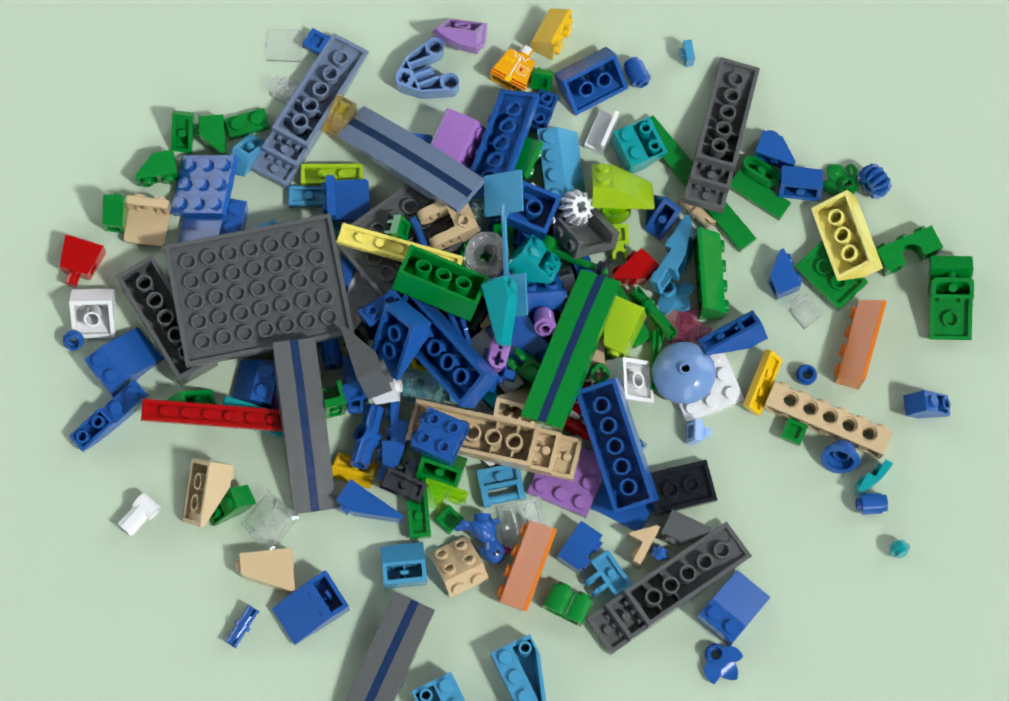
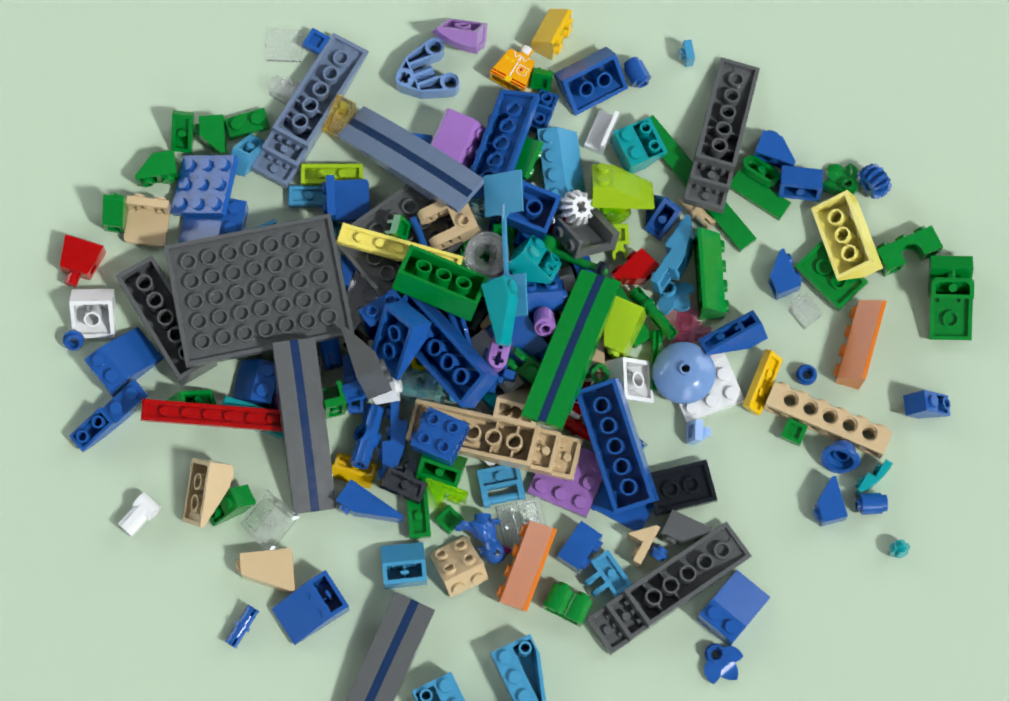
none -> blue slope [813,476,848,527]

